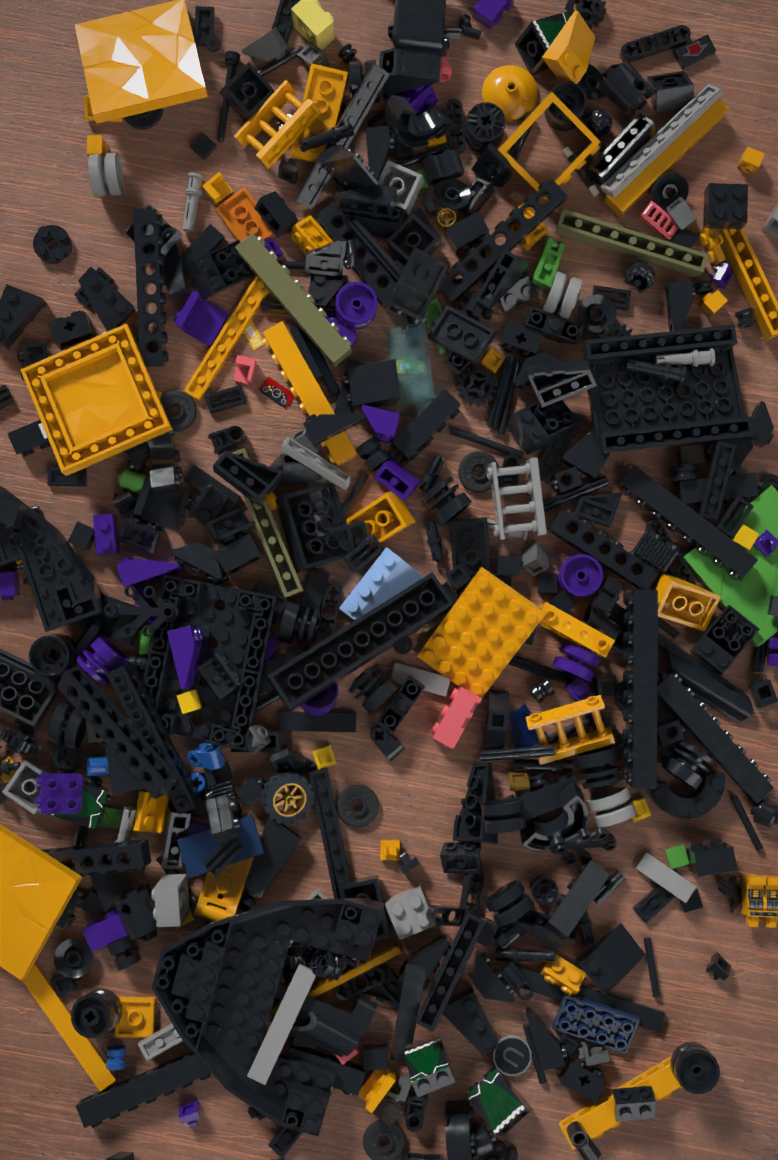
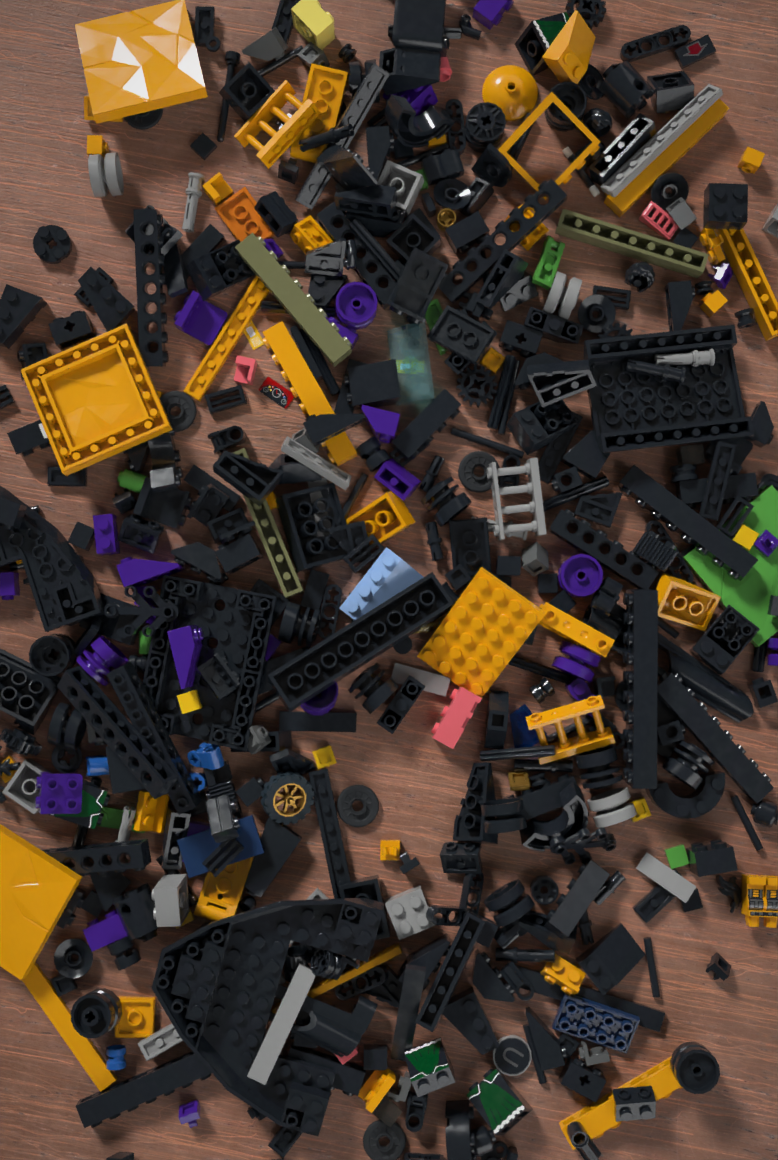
black piece [370,725,405,762] -> none

